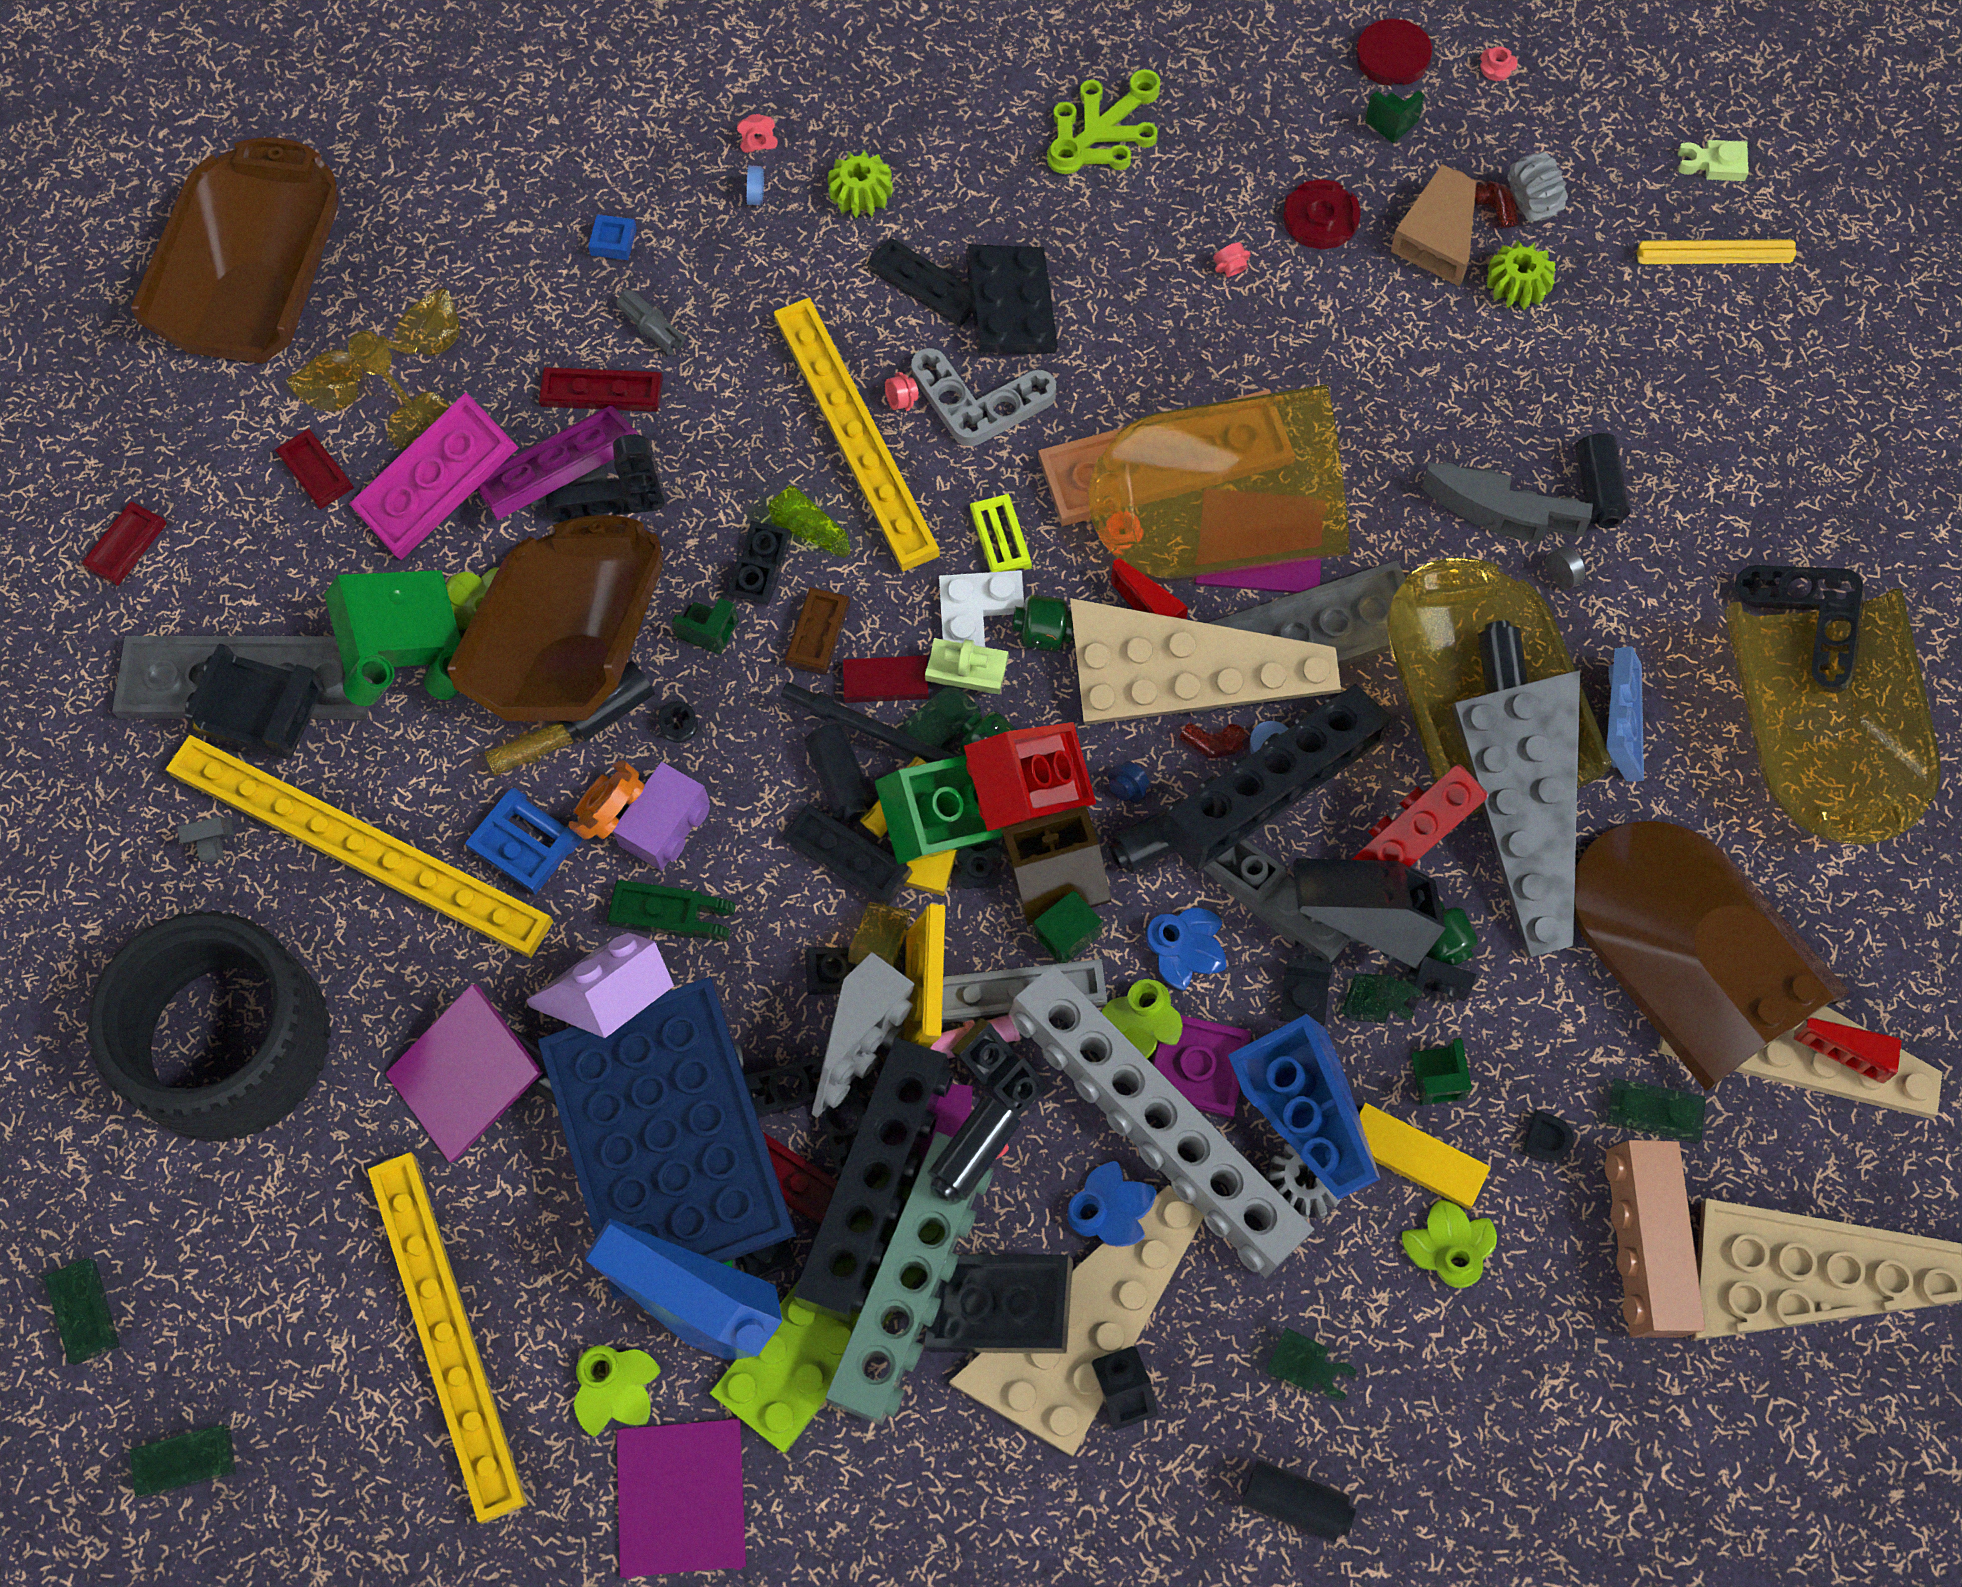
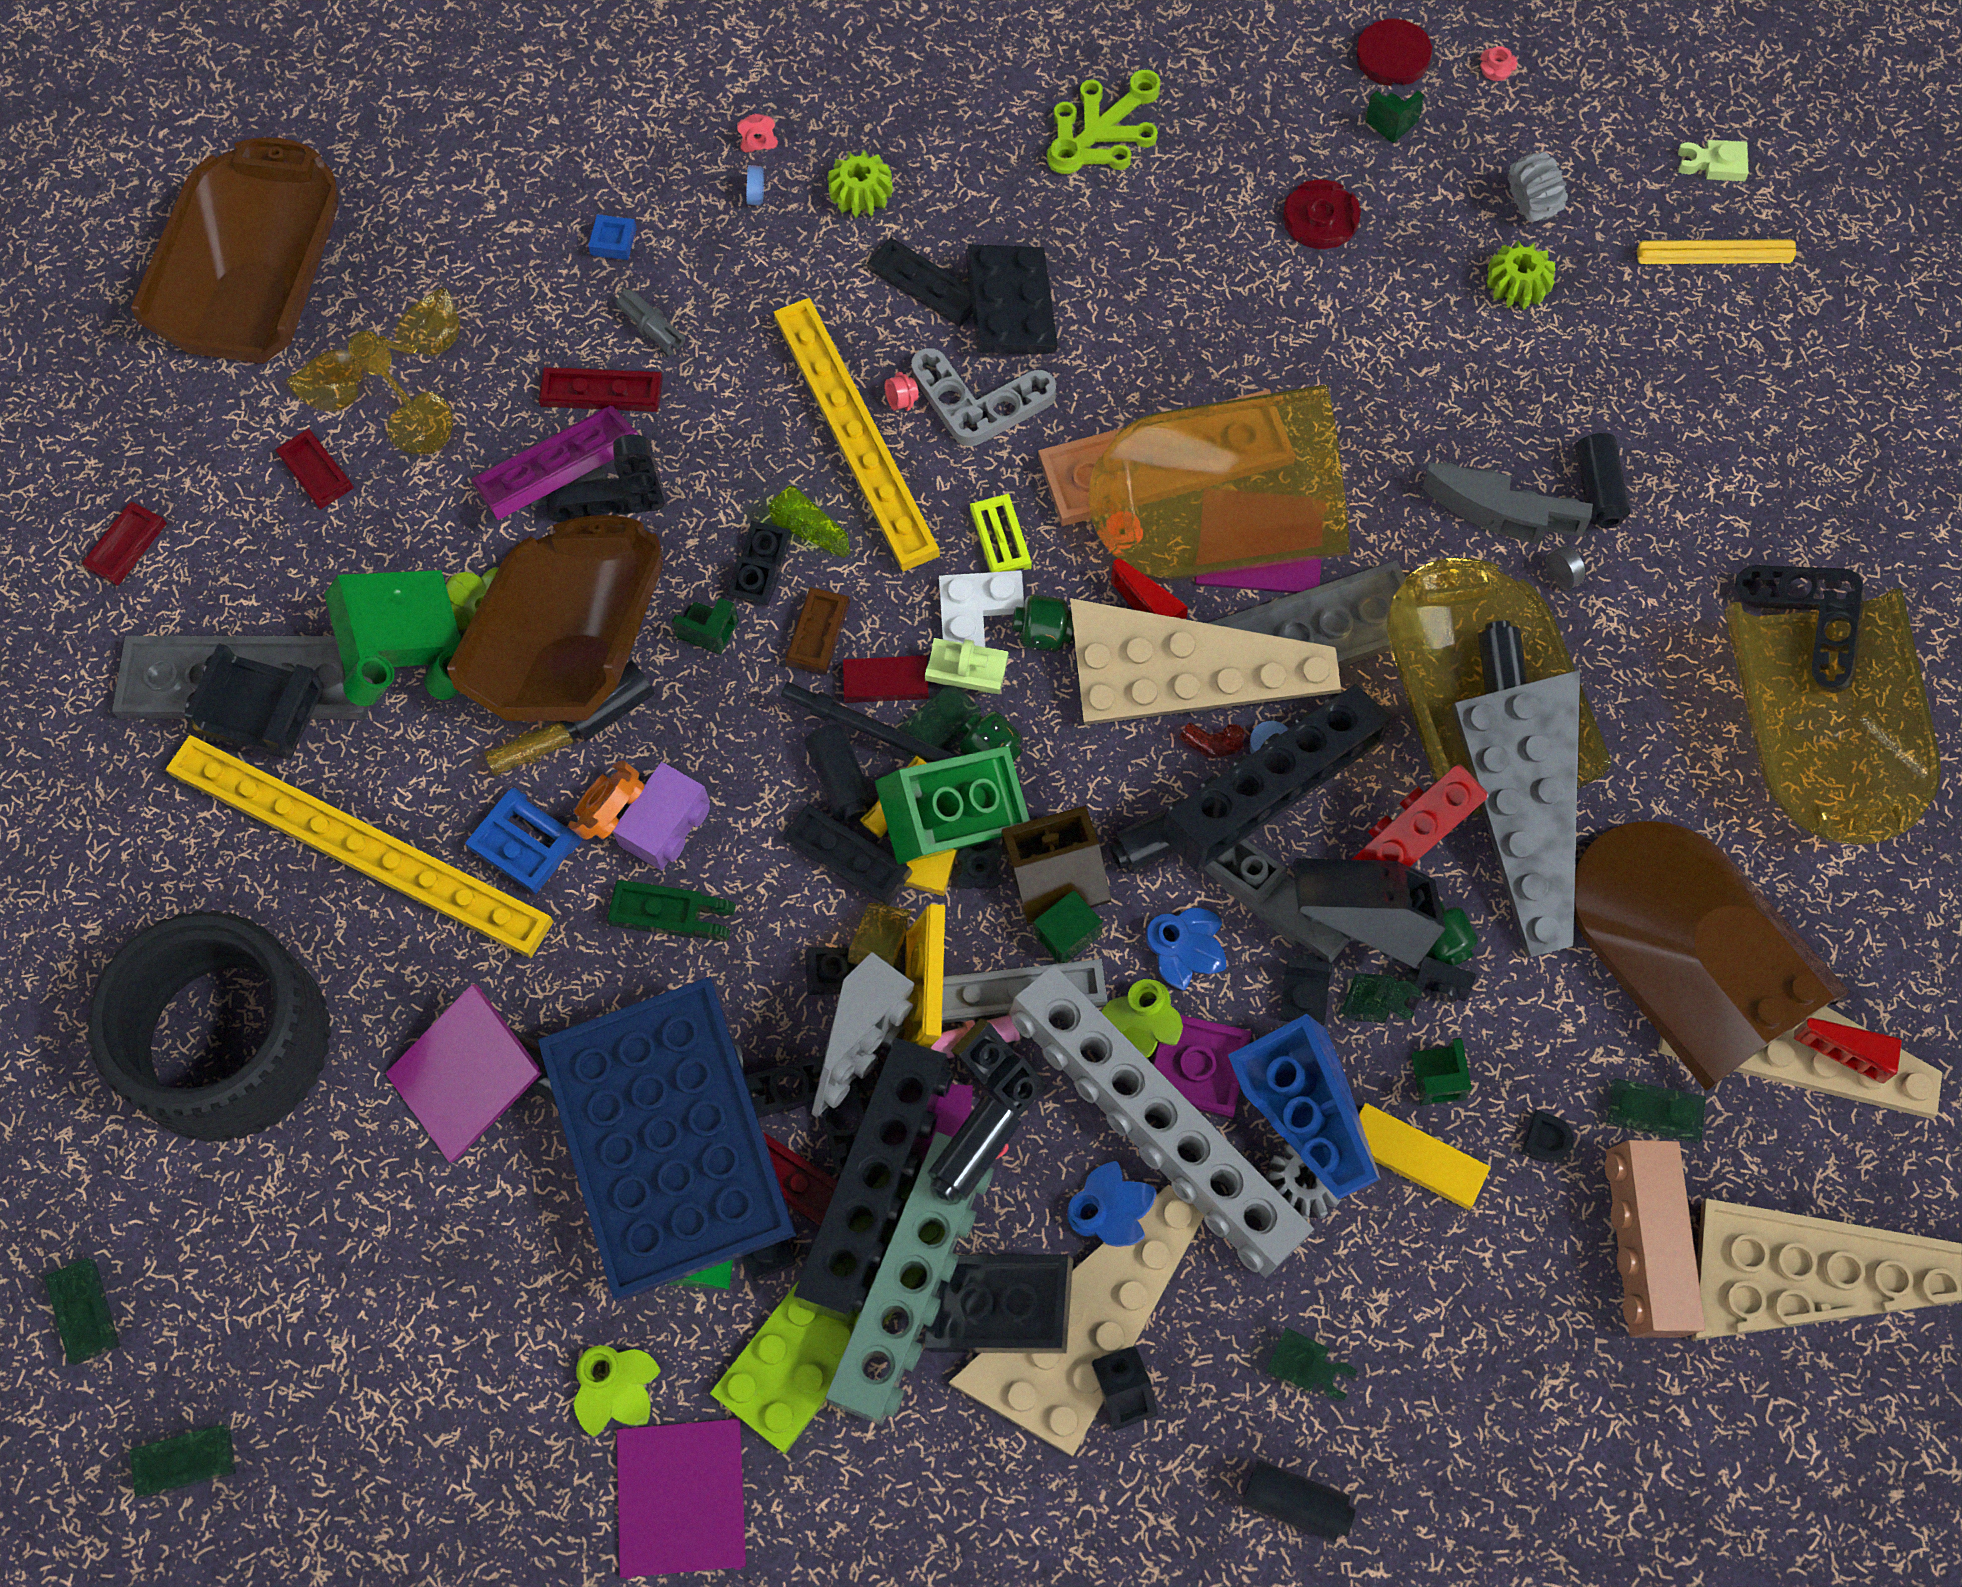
dark grey tile [177,817,234,862] -> none
dark pink tile [349,392,519,560] -> none
yellow plate [367,1152,528,1524] -> none
lavender slope [526,932,674,1038] -> none
blue wedge [585,1218,783,1360] -> none
black bush [658,701,698,743] -> none
red slope [964,722,1097,831] -> none
dark blue plate [1108,761,1149,803] -> none
coral plate [1213,242,1251,277] -> none
medium nougat slope [1391,164,1476,286] -> none
lime plate [1402,1200,1497,1288] -> none
clear red arm [1475,181,1519,229] -> none
medium blue wing [1606,646,1644,782] -> none

